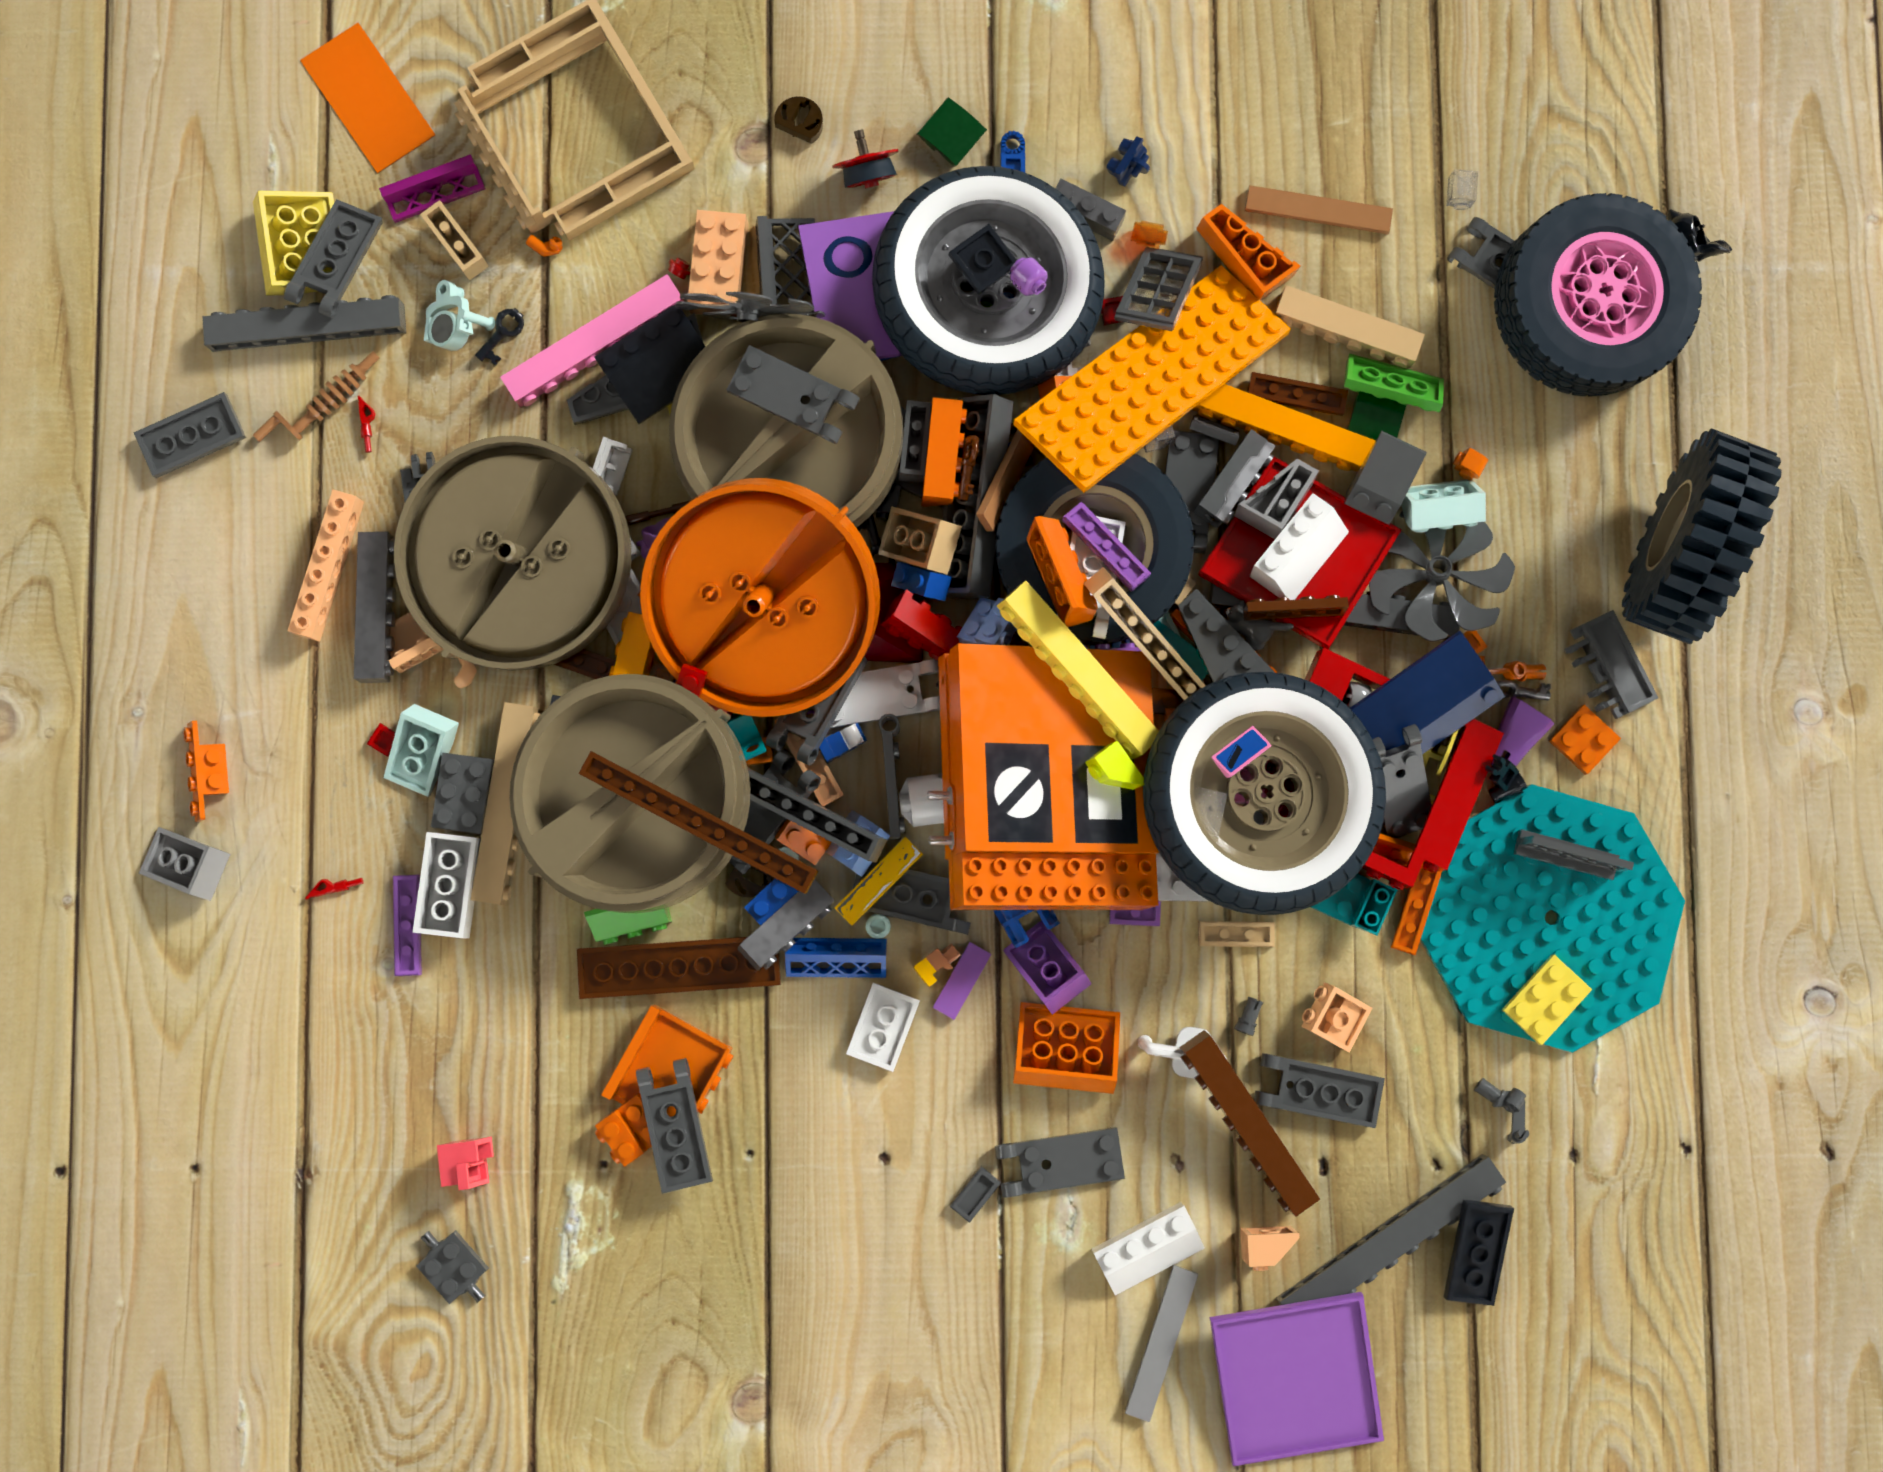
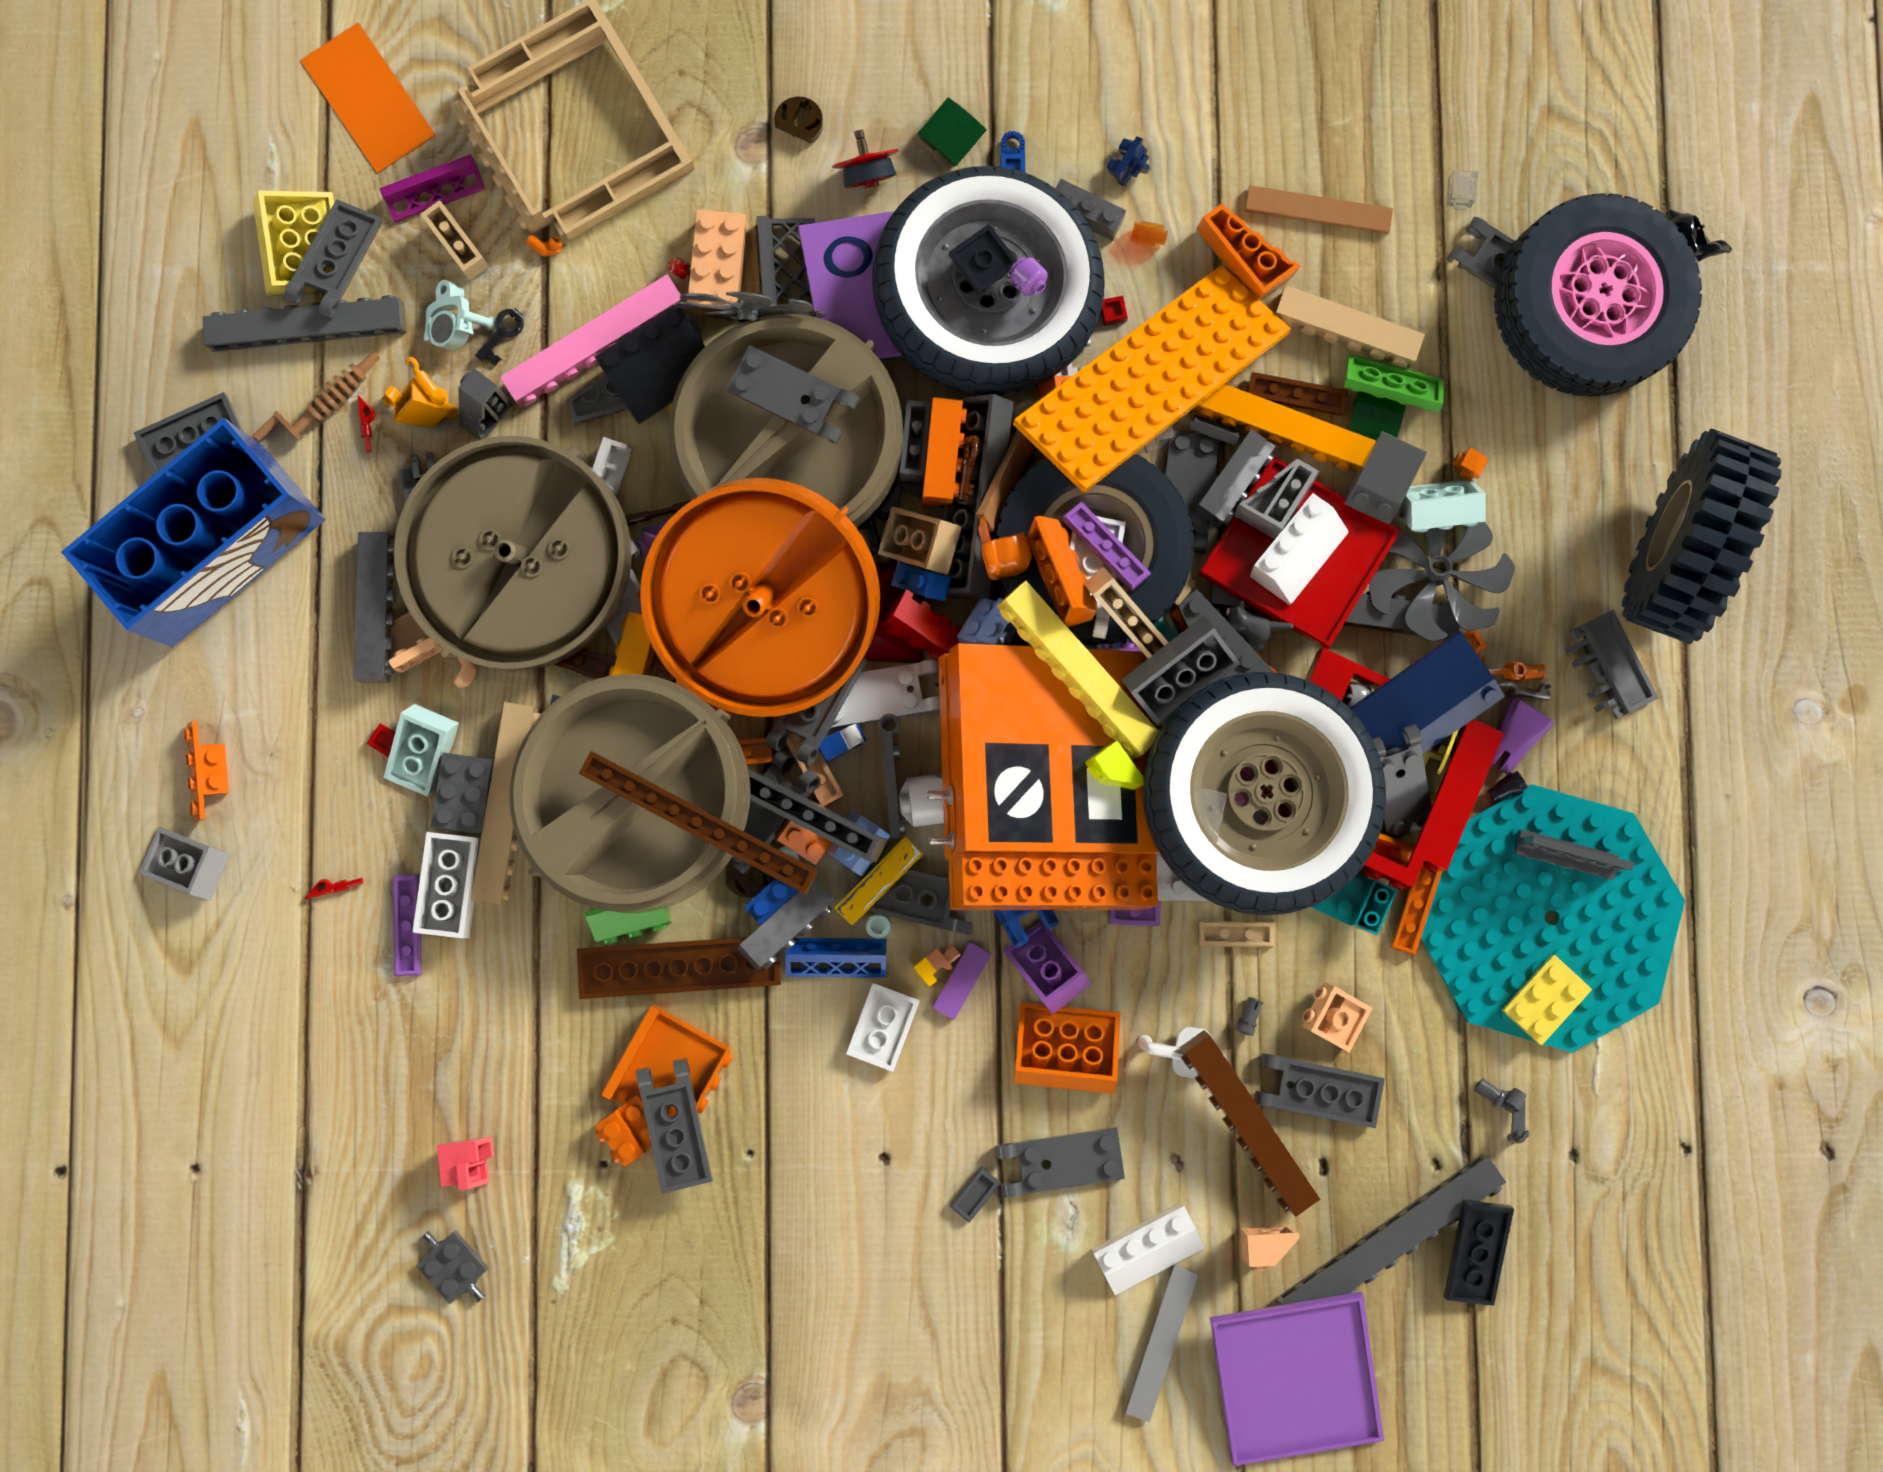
light nougat brick [287,489,364,642] -> none
red plate [676,663,708,697] -> none
teal bracket [727,713,766,761] -> none
dark grey piece [1115,247,1203,331] -> none
slope [1211,726,1272,778] -> none
reddish brown plate [1243,595,1349,621] -> none
black plate [1485,754,1519,792] -> none
orange plate [1549,704,1621,775] -> none
none -> blue brick [61,418,326,647]
none -> light orange torso [383,357,458,428]
none -> dark grey wedge [458,368,513,440]
none -> orange piece [978,516,1032,580]
none -> dark grey brick [1121,616,1241,727]

